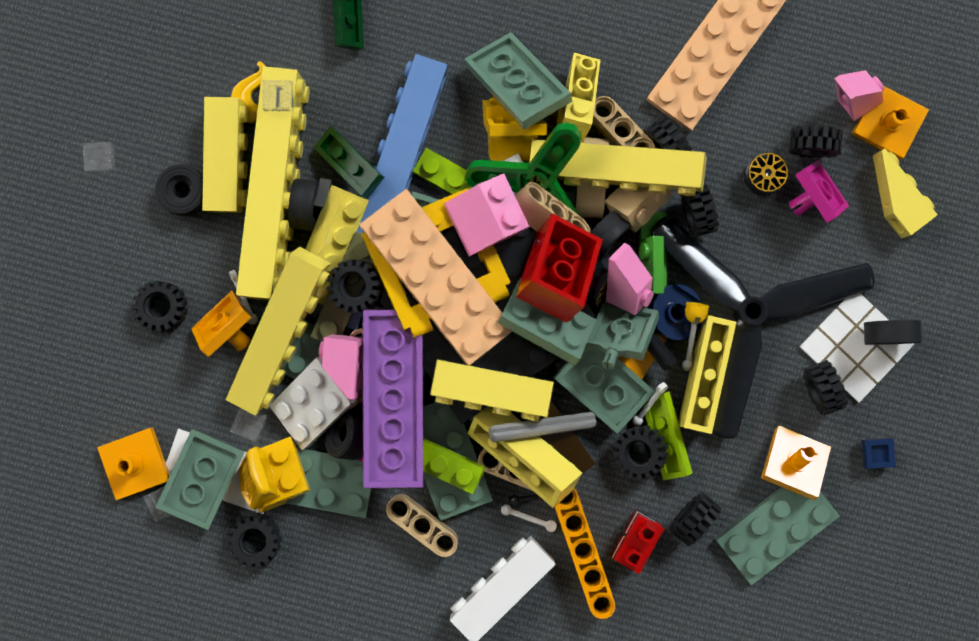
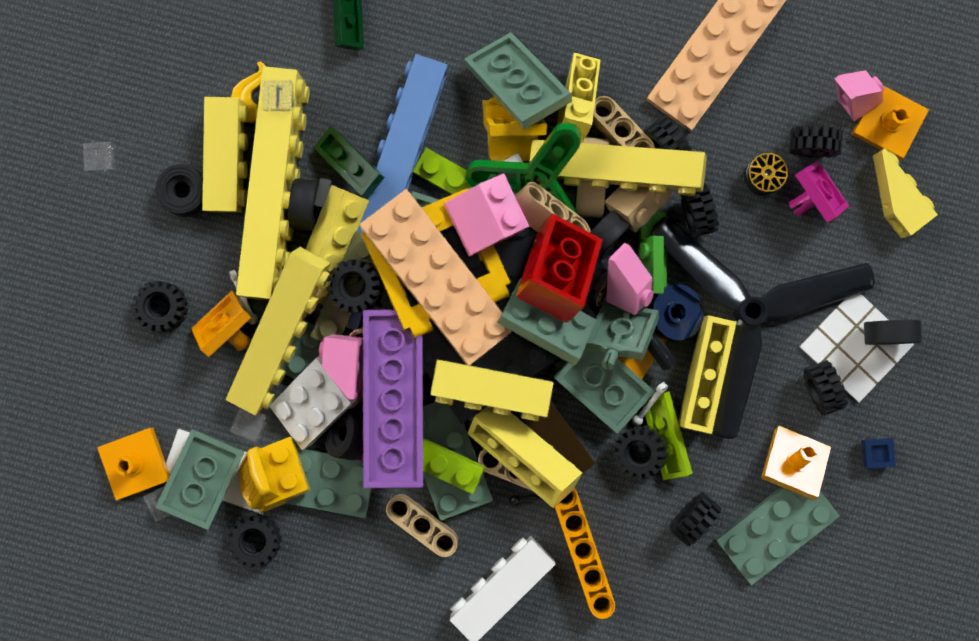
light grey axle [489,412,596,442] -> none
white hinge [501,504,557,532] -> none
red hips [610,510,664,574] -> none
hinge [682,302,709,371] -> none

